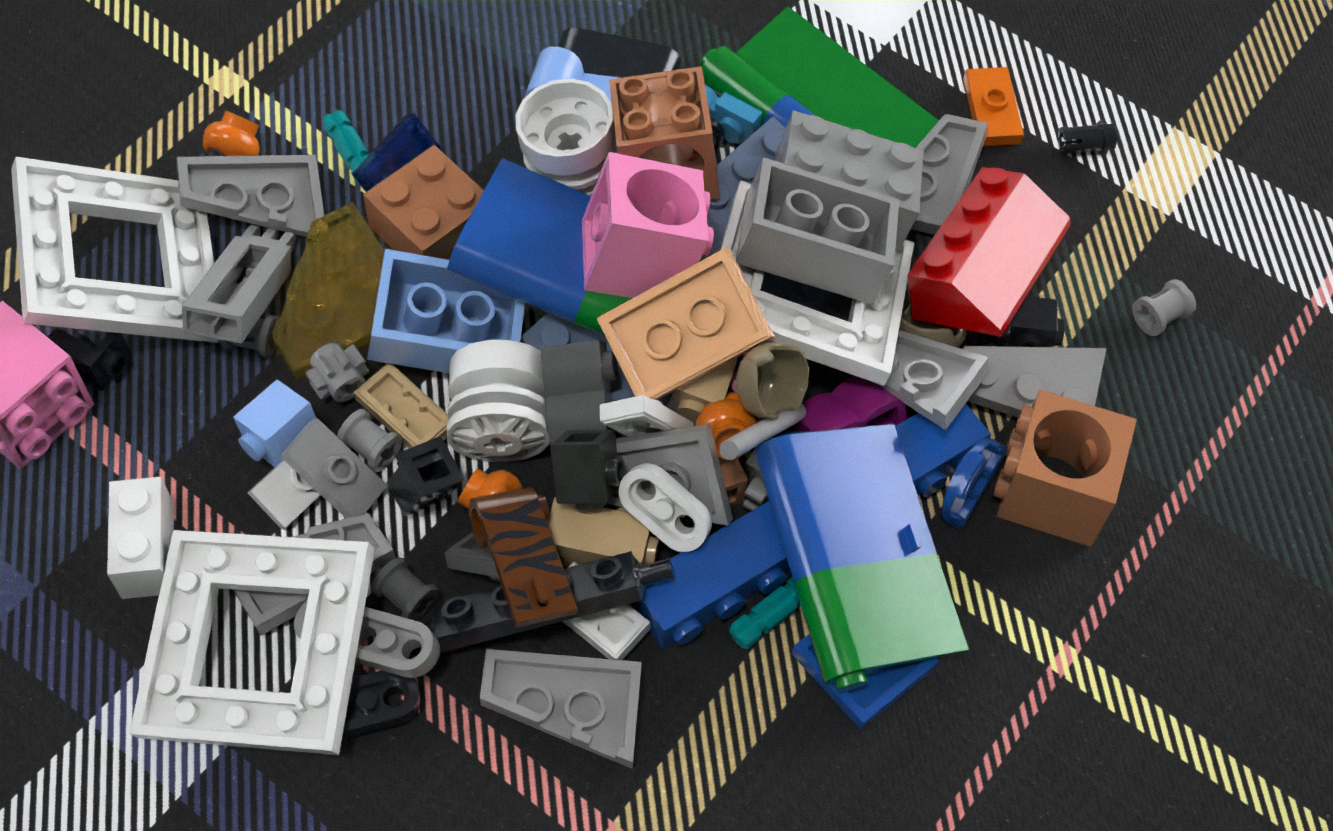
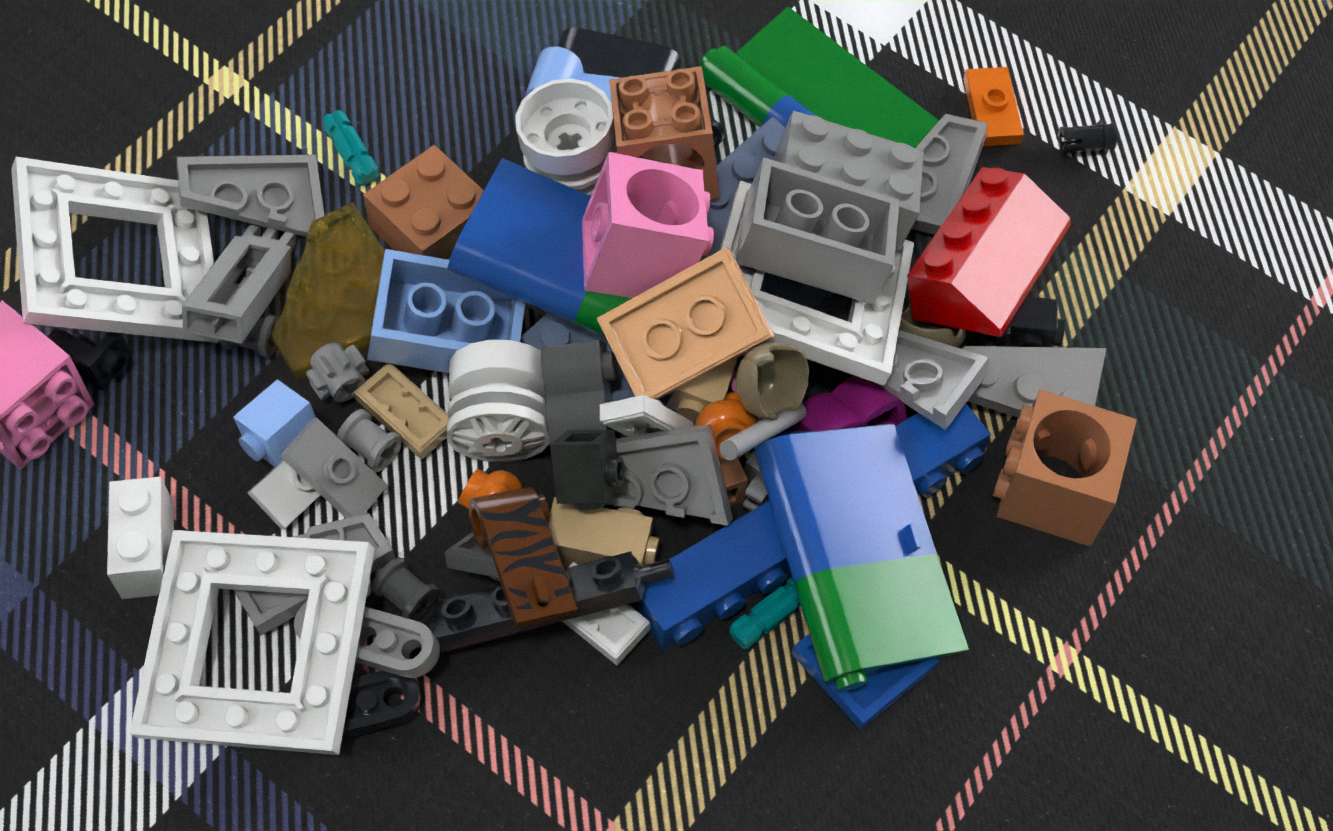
orange animal [203,111,260,156] -> none
clear blue plate [352,113,441,192] -> none
black brick [387,436,464,517] -> none
light grey wing [480,649,642,769] -> none
white plate [619,463,712,552] -> none
dark azure plate [705,85,762,145] -> none
blue tile [942,437,1008,531] -> none
light grey bush [1132,279,1196,336] -> none

